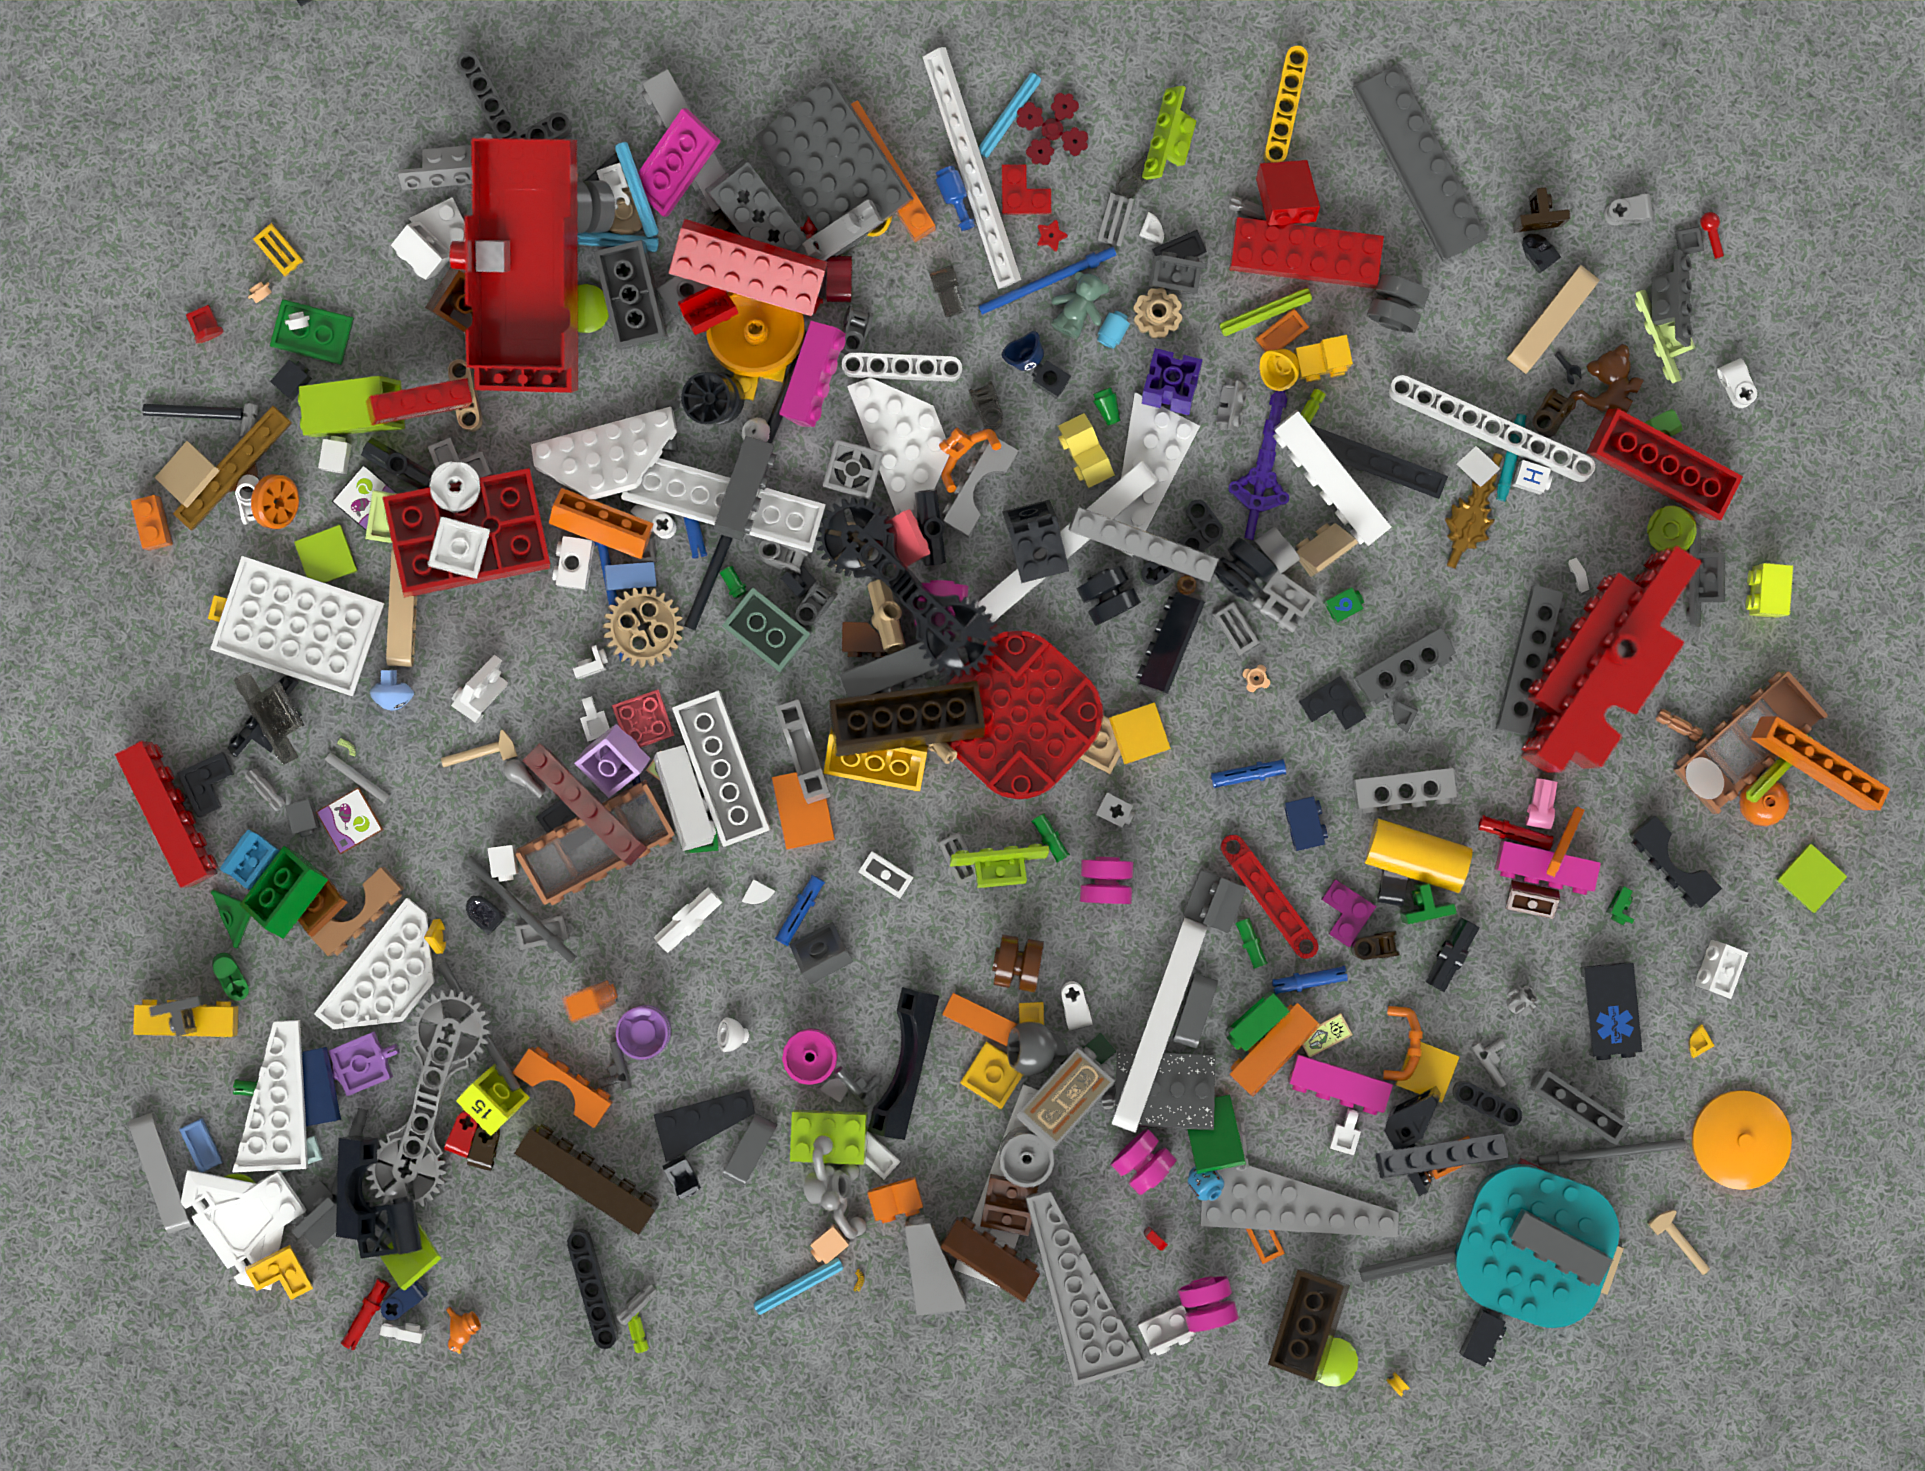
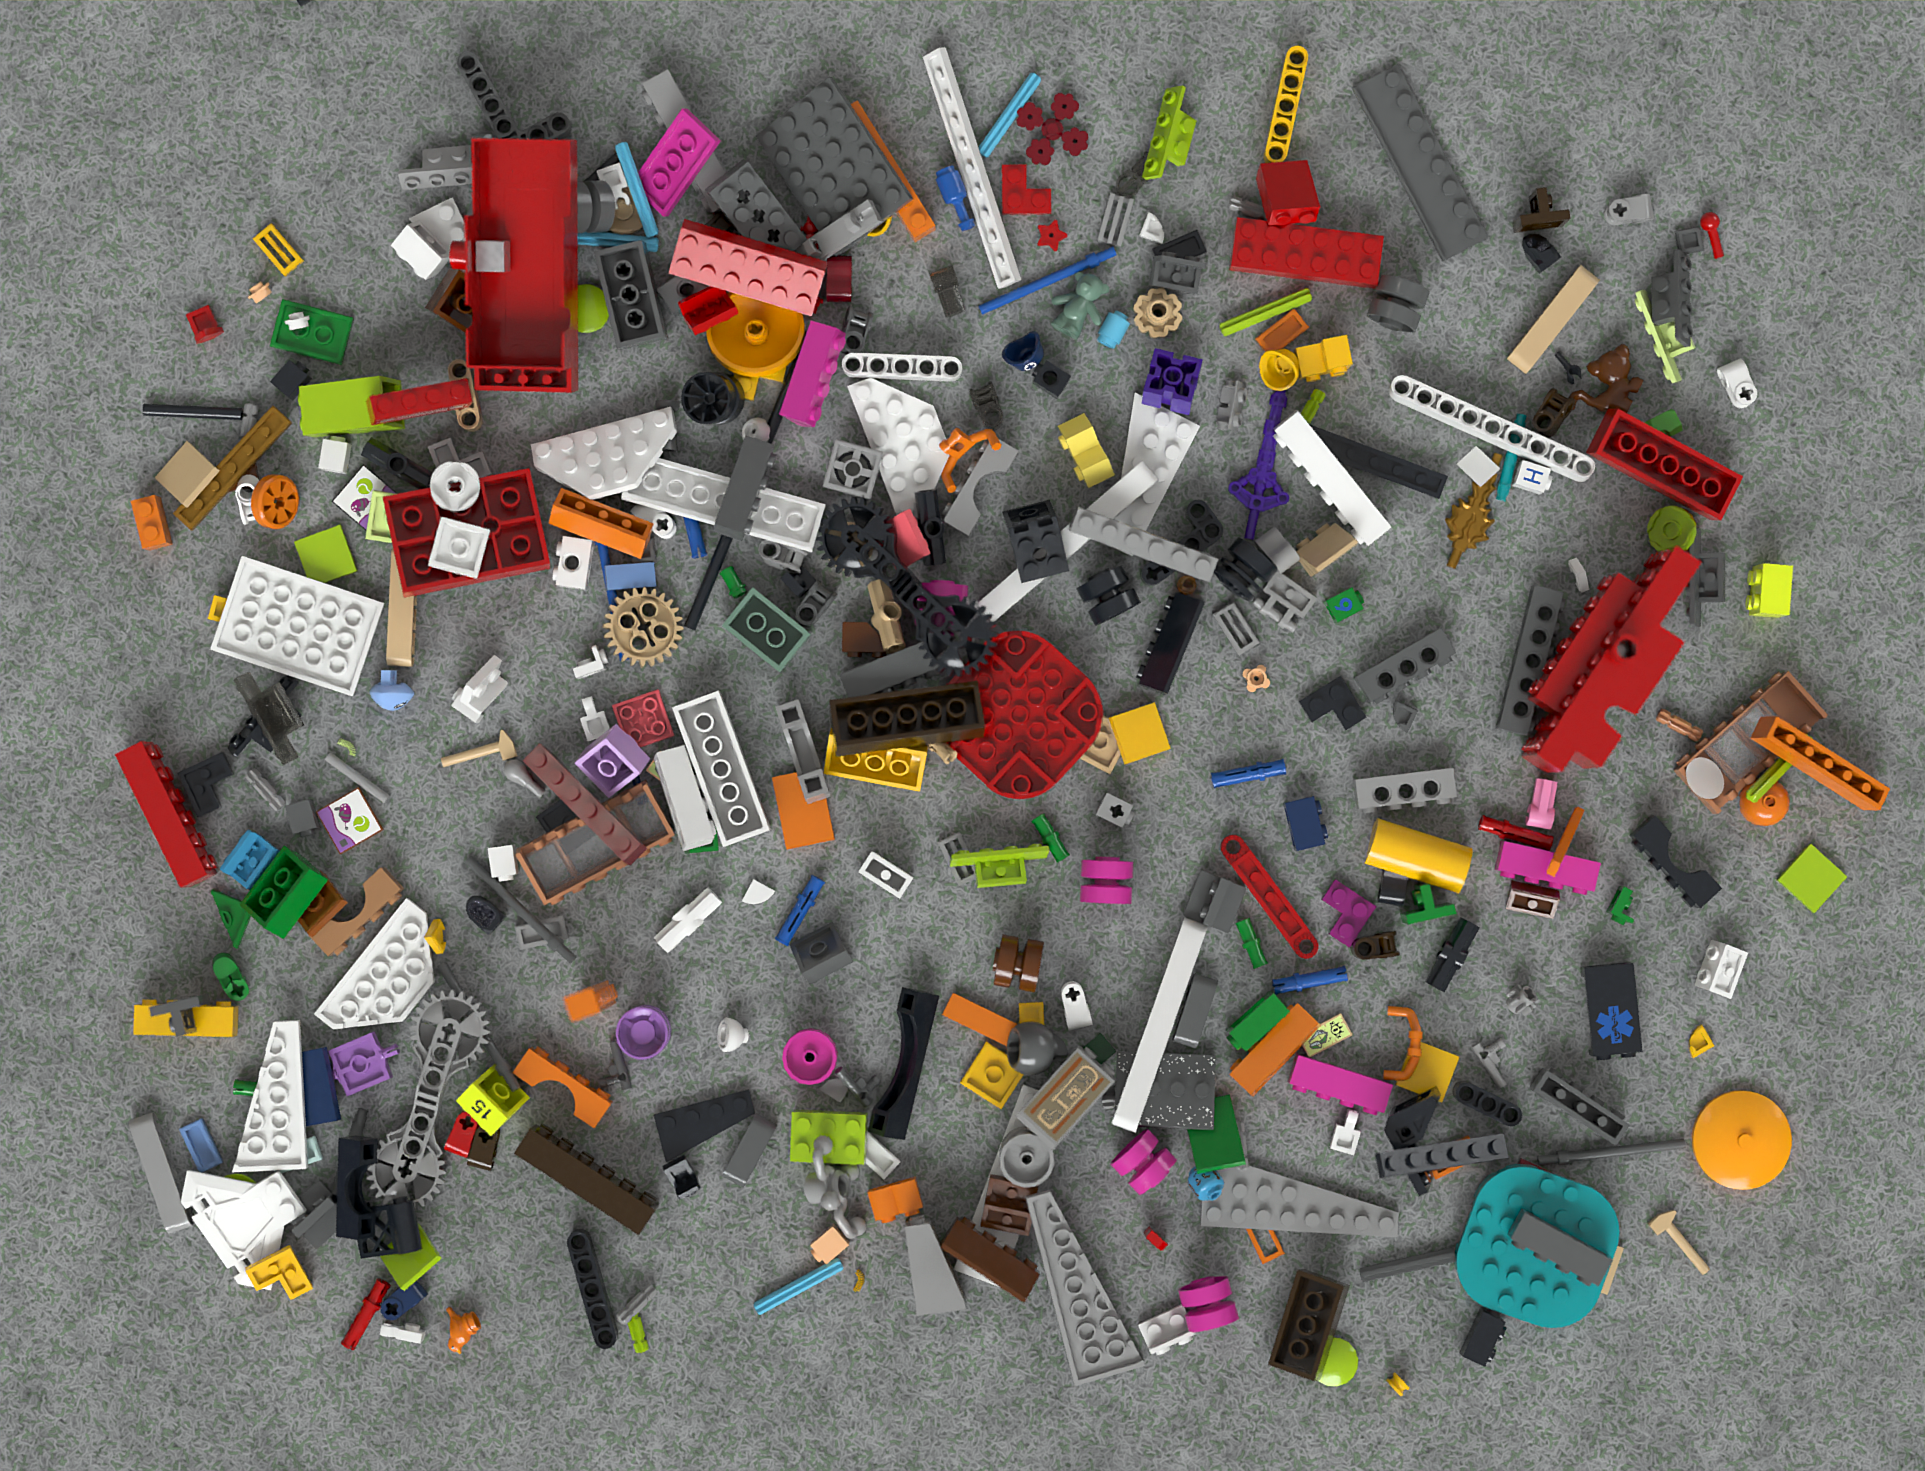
green cone [1093,387,1121,426] -> none

